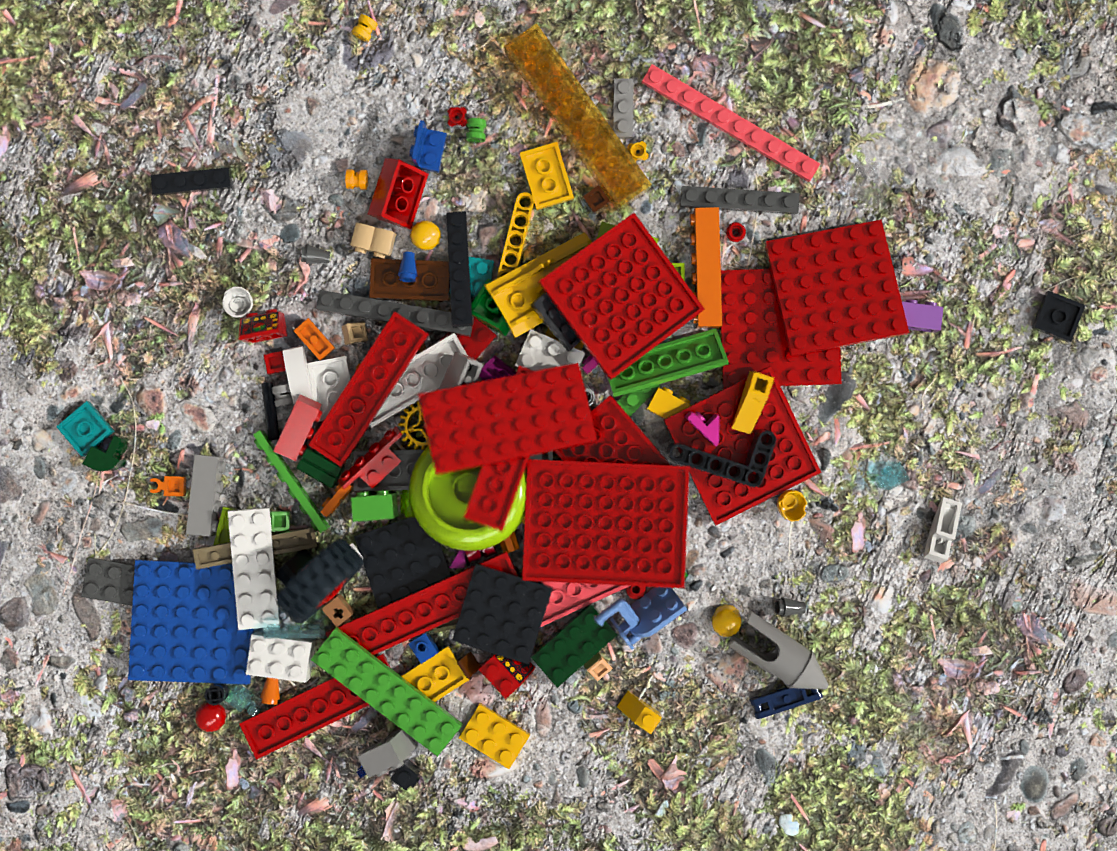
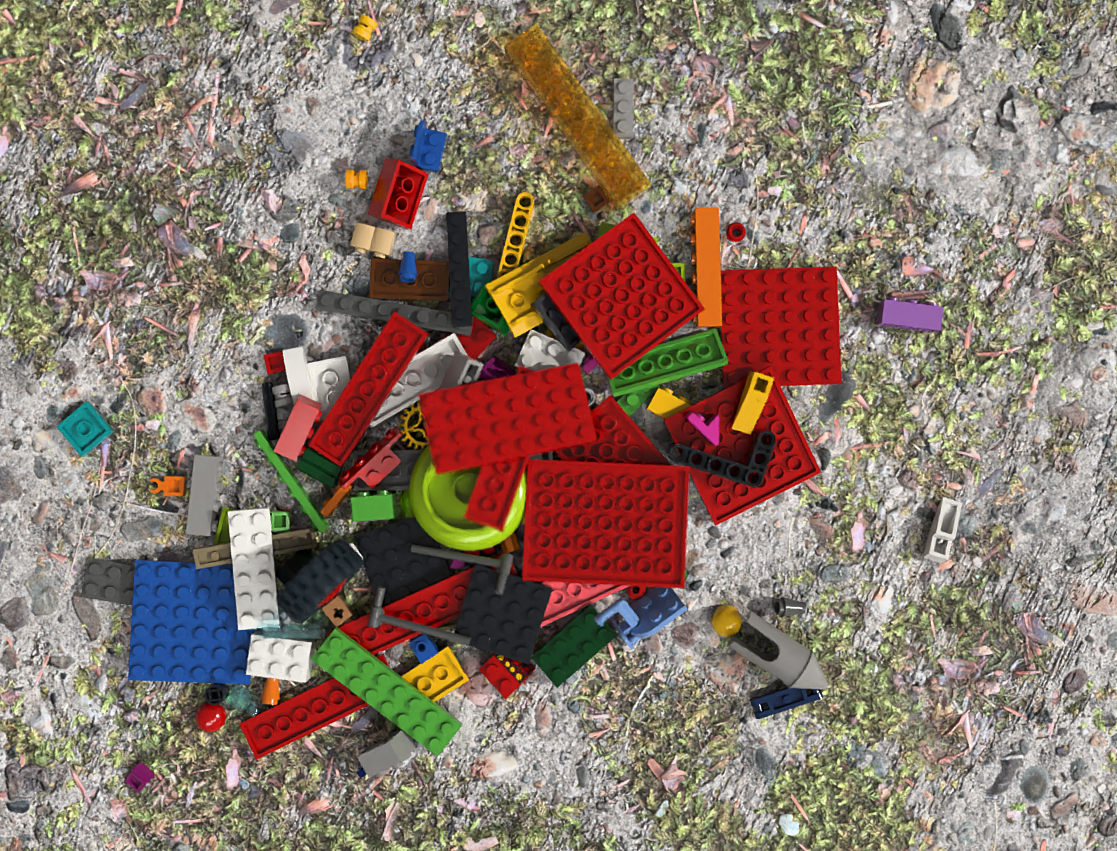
dark green brick [82,435,129,471] -> none
black plate [151,167,233,196] -> none
white hair [222,287,253,318] -> none
red slope [239,309,288,344] -> none
orange plate [294,318,335,361] -> none
dark grey cone [301,245,330,264] -> none
tan slope [342,322,368,345] -> none
black brick [390,759,421,791] -> none
yellow hair [410,220,441,251] -> none
red plate [447,107,467,127] -> none
reddish brown slope [457,652,480,679] -> none
yellow plate [459,703,530,769] -> none
bright green wheel [466,118,486,143] -> none
yellow plate [520,142,574,211] -> none
light nougat slope [584,652,613,681] -> none
yellow slope [617,691,662,734] -> none
yellow plate [627,141,648,163] -> none
coral plate [642,64,820,182] -> none
dark grey plate [680,186,800,214] -> none
red plate [765,219,909,357] -> none
yellow hair [777,489,807,522] -> none
clear light blue brick [875,462,910,491] -> none
black plate [1032,291,1085,342] -> none
none -> magenta slope [124,762,155,793]
none -> dark grey bar [368,586,471,646]
none -> dark grey bar [411,544,514,595]

